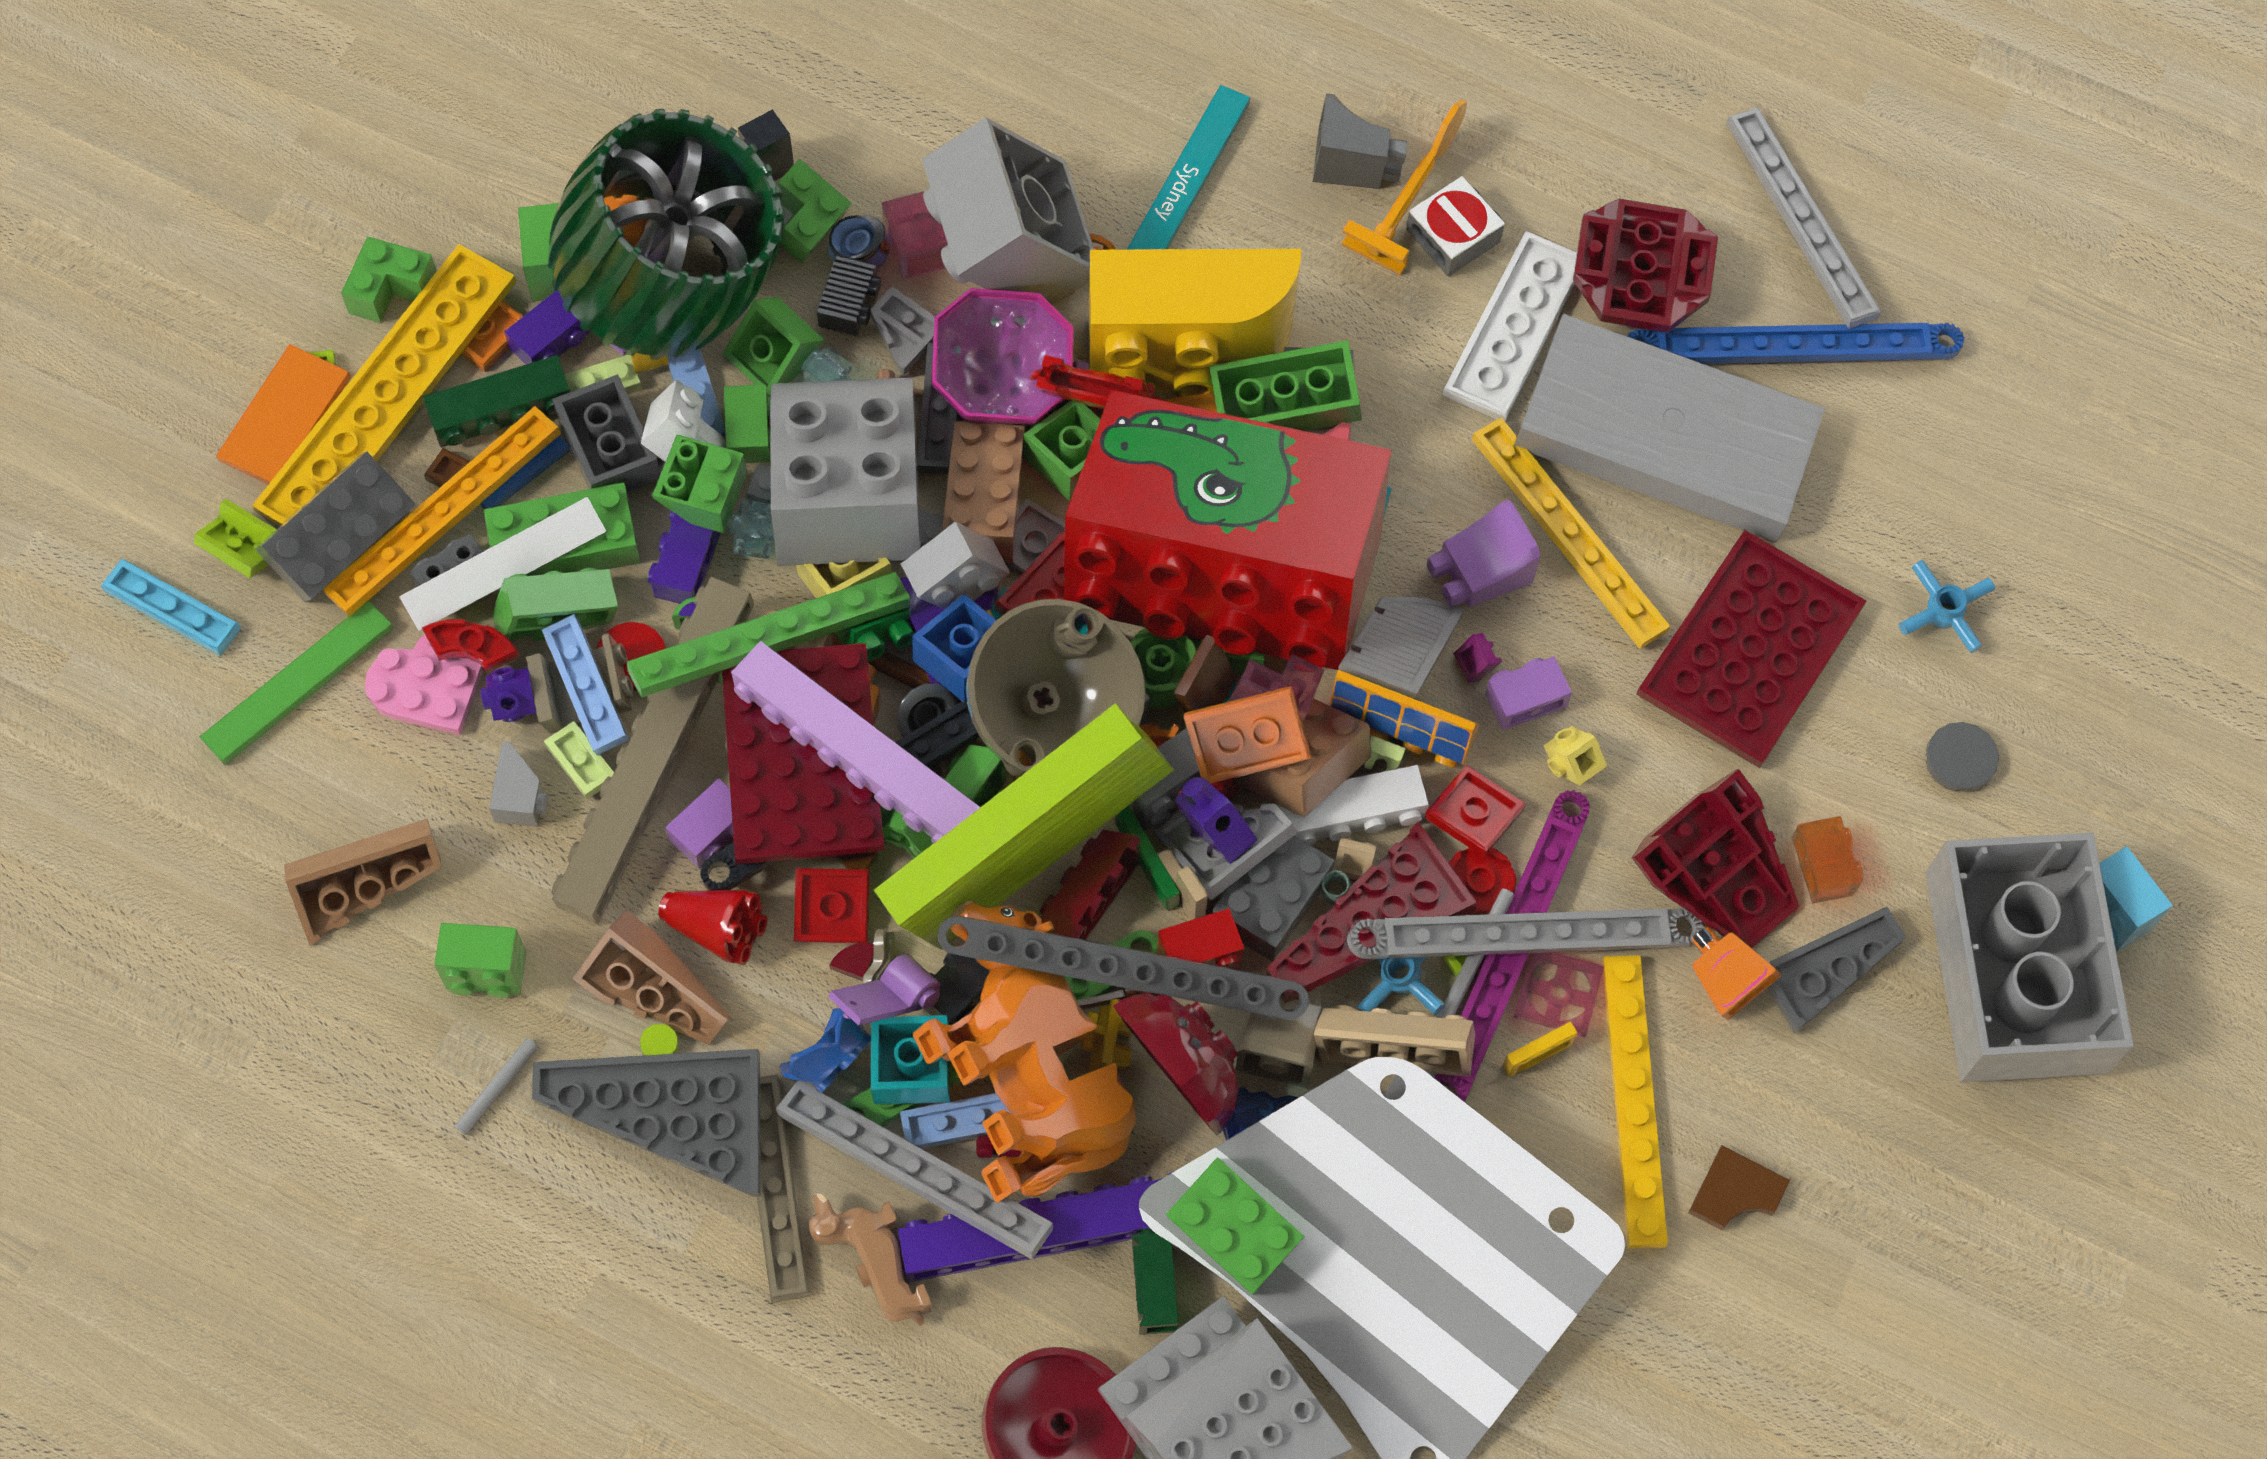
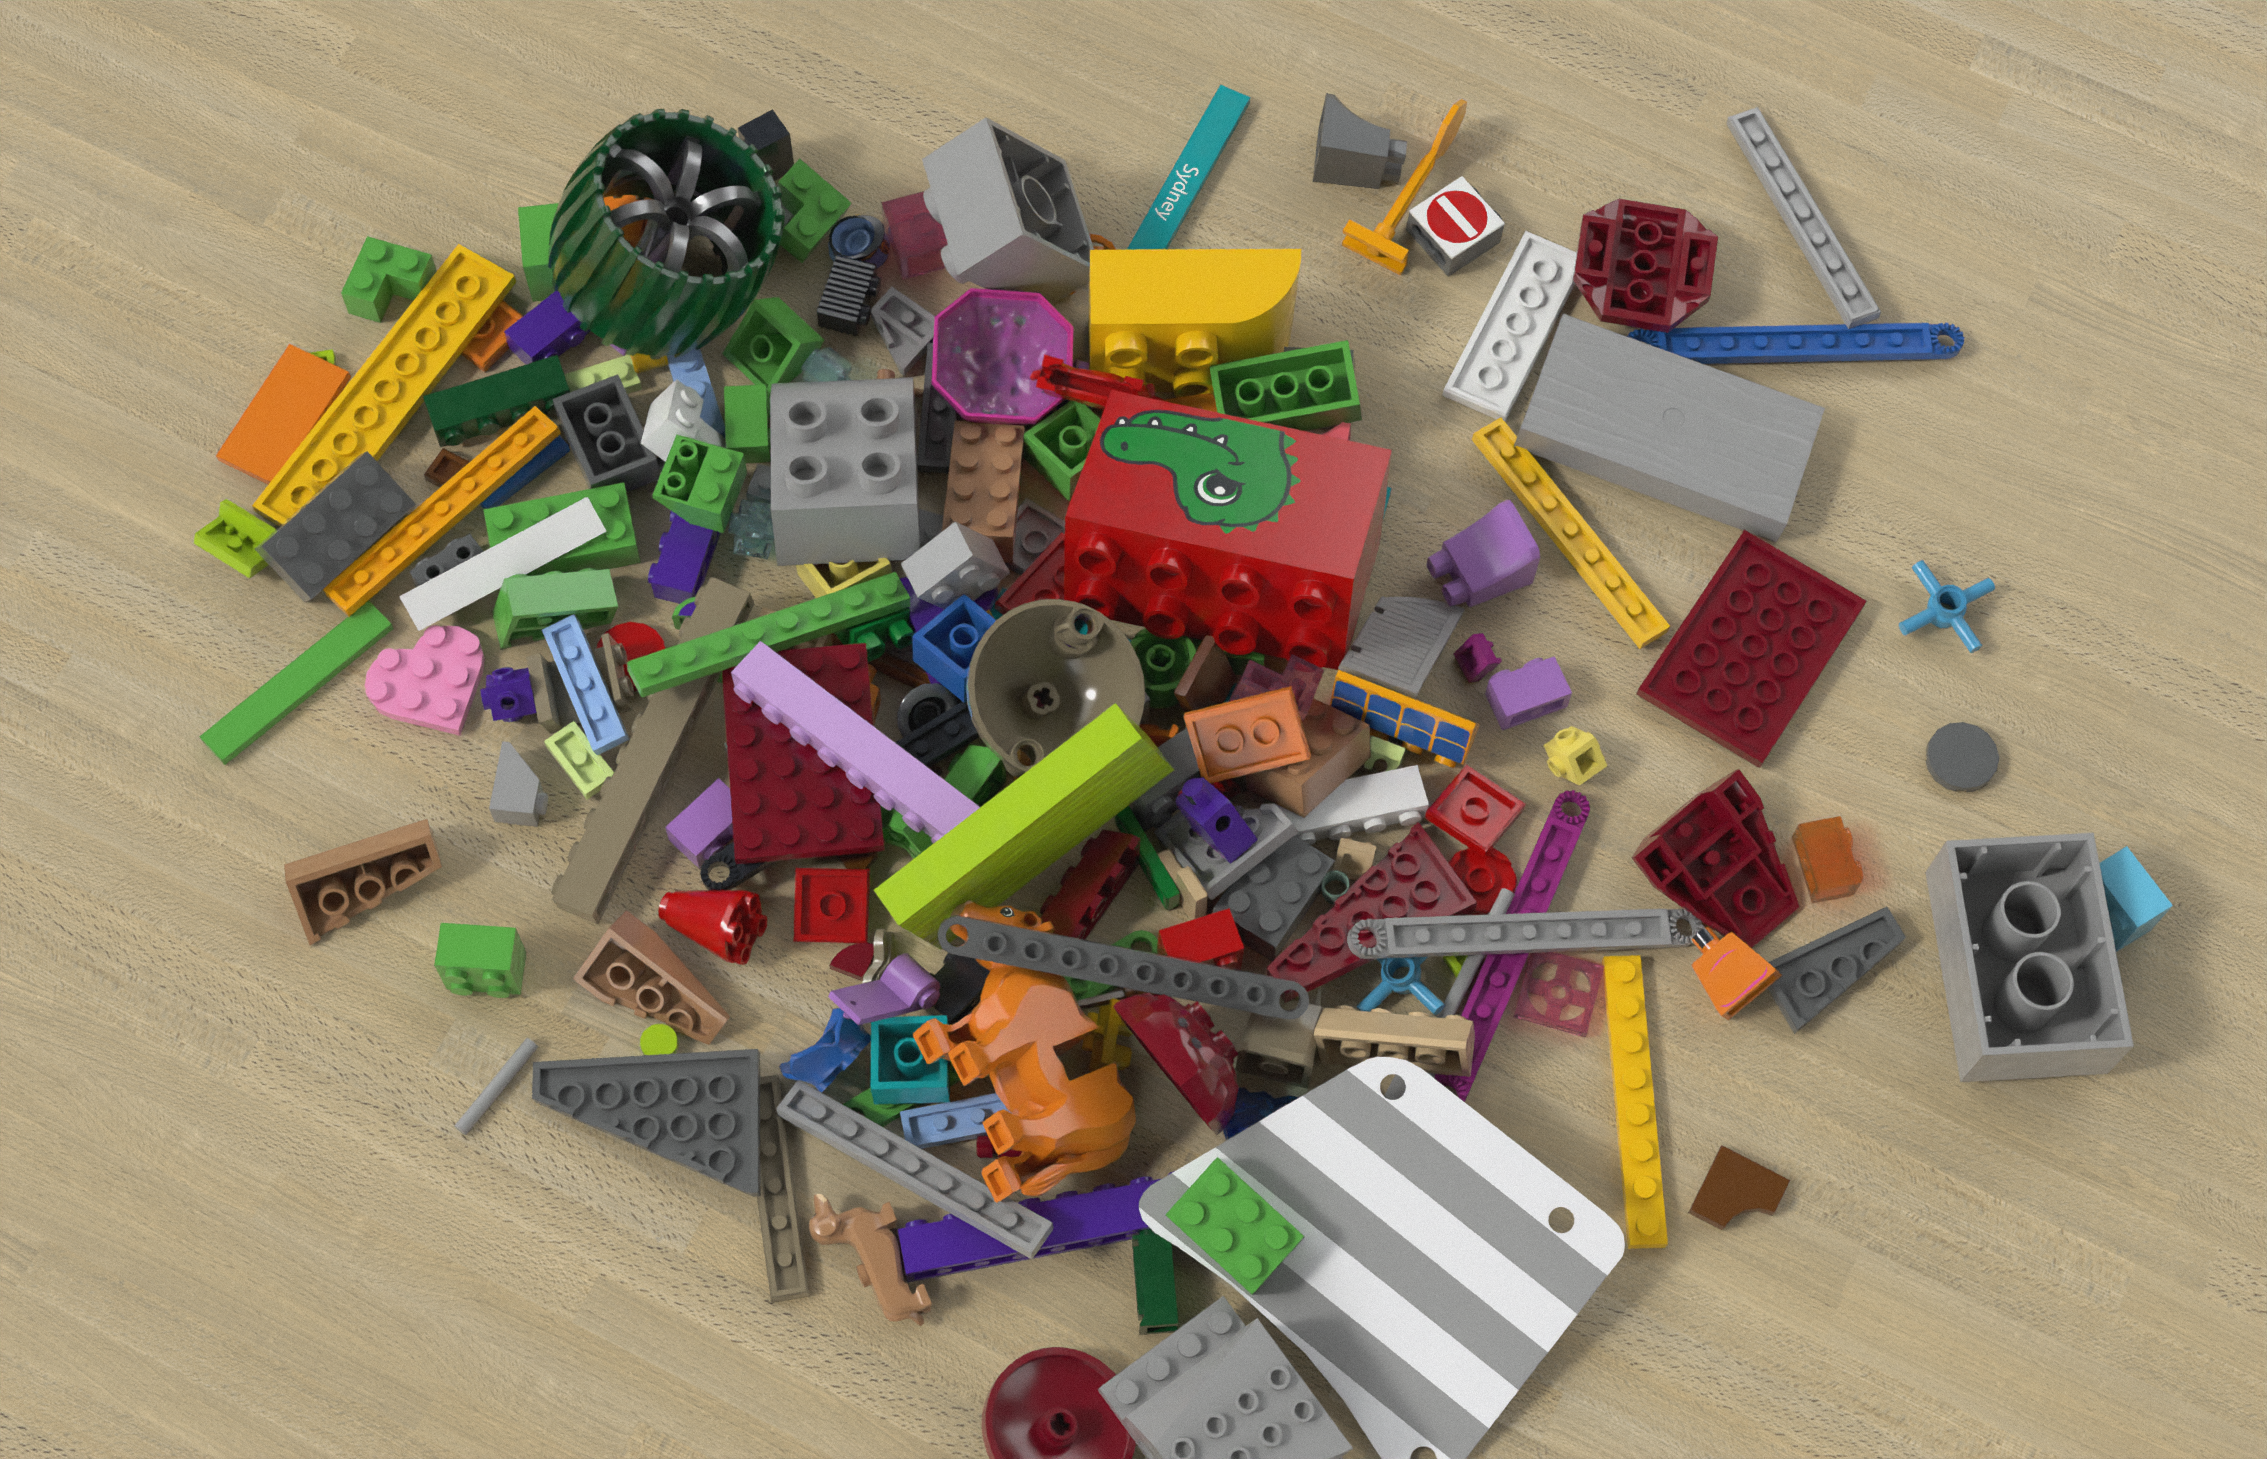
medium azure tile [101,559,241,656] -> none
red tile [422,619,520,673] -> none
yellow tile [1502,1021,1577,1077] -> none

